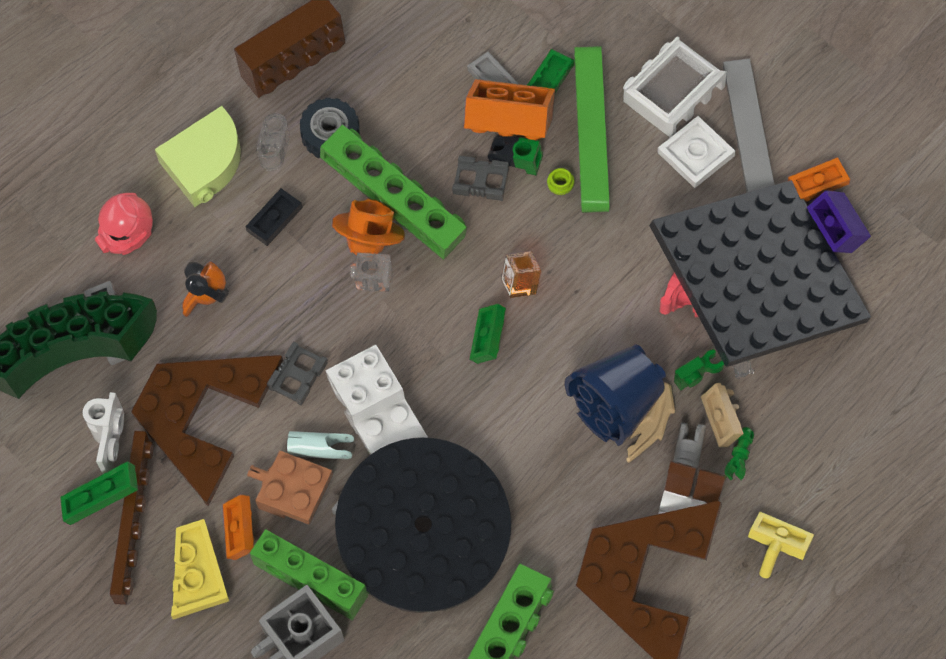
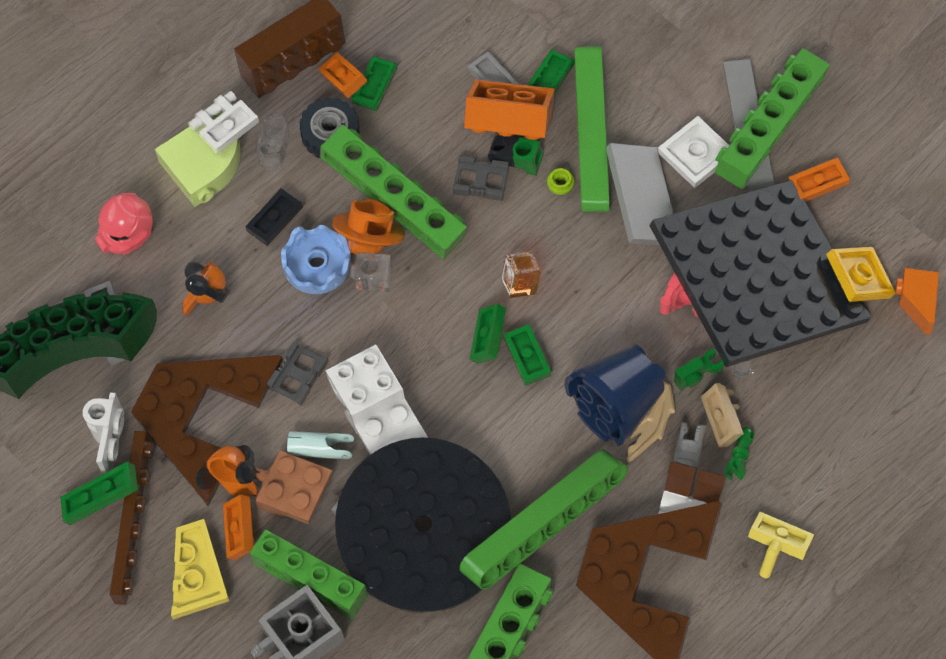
window [623,36,727,138] -> none
dark purple brick [806,191,871,253] -> none
none -> white plate [188,91,259,154]
none -> orange cap [196,445,258,497]
none -> light blue plate [281,225,351,294]
none -> orange plate [318,52,367,99]
none -> green plate [352,56,397,111]
none -> bright green beam [460,449,628,590]
none -> green plate [503,324,551,386]
none -> light grey tile [606,143,673,246]
none -> bright green brick [715,48,830,190]
none -> yellow plate [826,247,895,302]
none -> orange slope [895,268,939,335]

